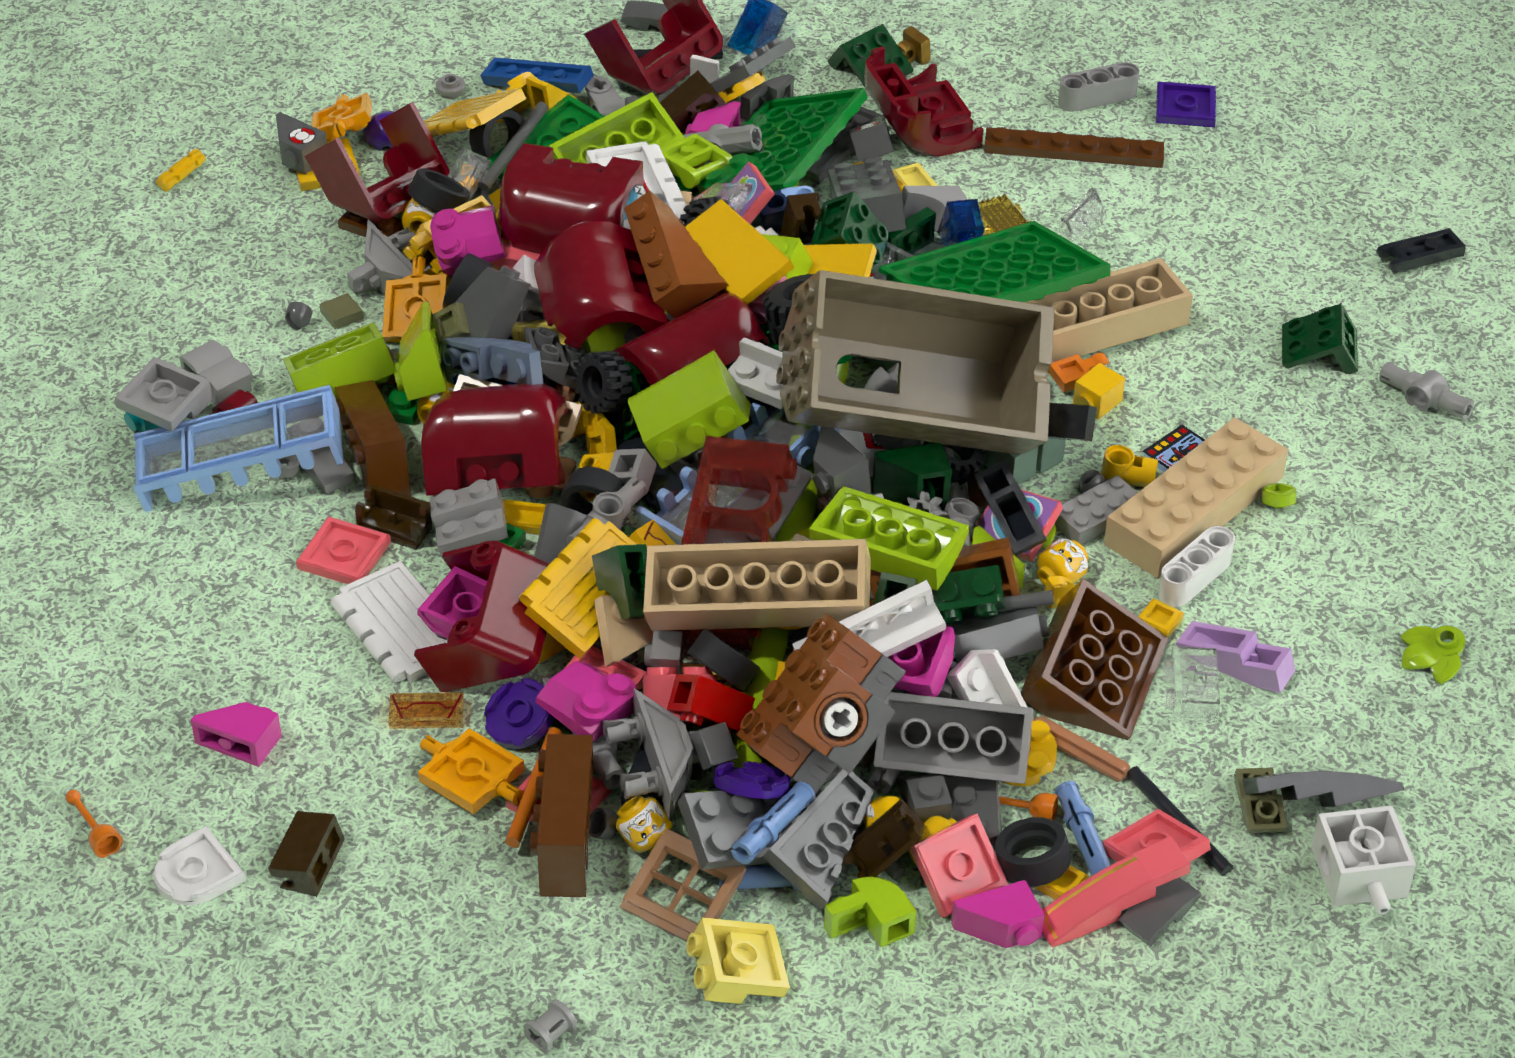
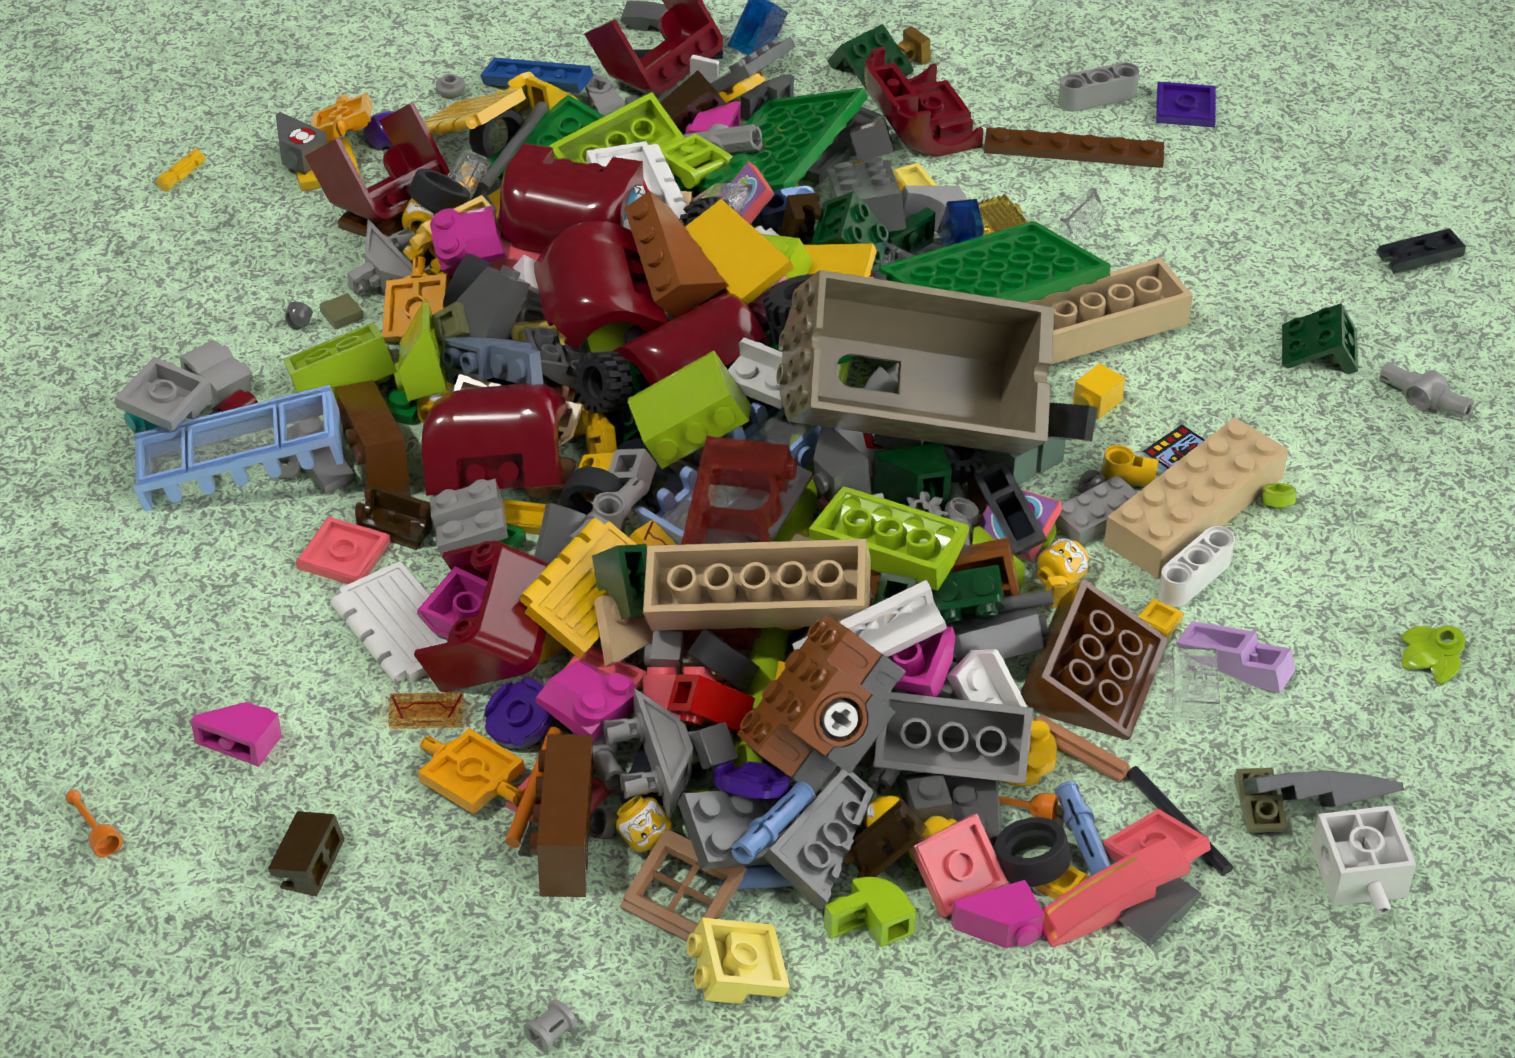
white tile [153,826,246,905] -> none
orange plate [1049,353,1109,393] -> none

